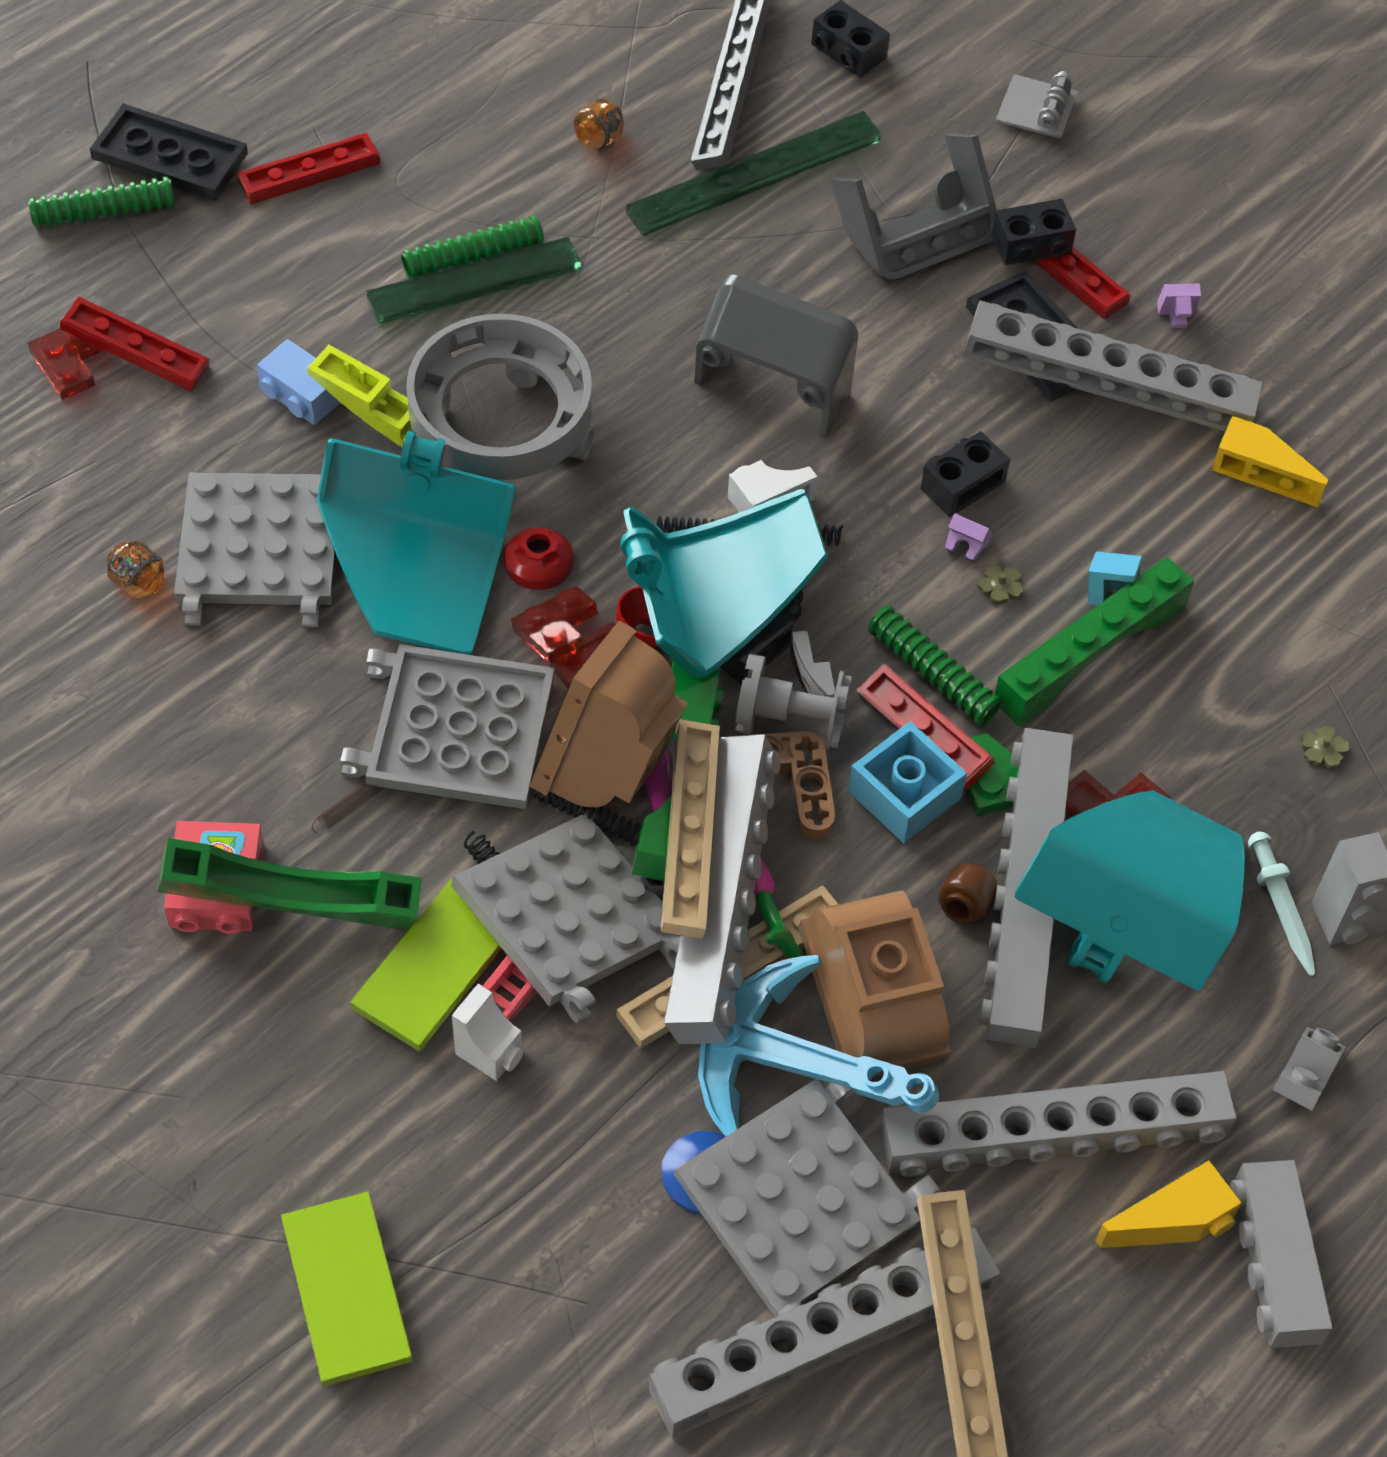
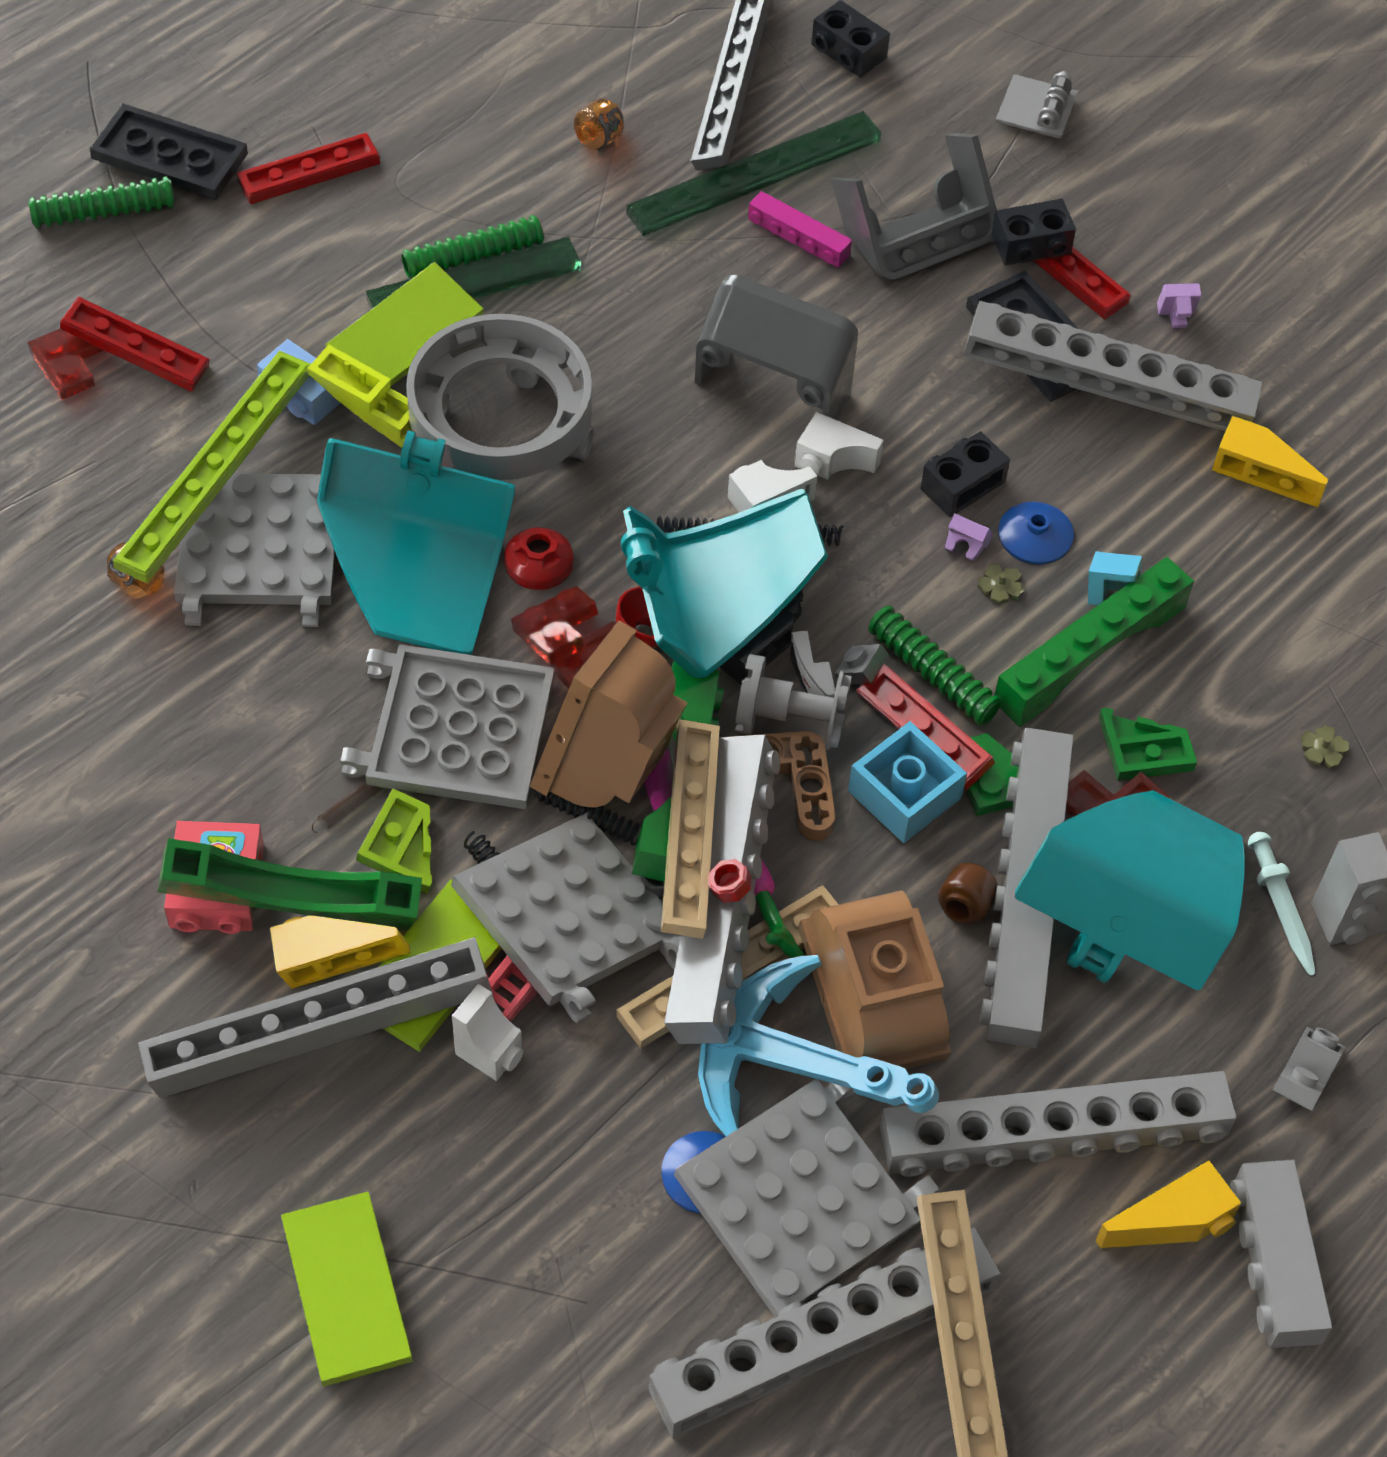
none -> lime tile [113,350,311,584]
none -> light grey brick [138,937,493,1098]
none -> yellow slope [270,915,411,989]
none -> lime tile [325,262,484,387]
none -> lime wing [356,789,432,894]
none -> red tile [708,859,752,903]
none -> dark pink piece [748,191,852,268]
none -> white arch [794,412,884,480]
none -> flat silver plate [835,644,889,684]
none -> blue dish [998,502,1074,565]
none -> green wing [1098,708,1197,781]

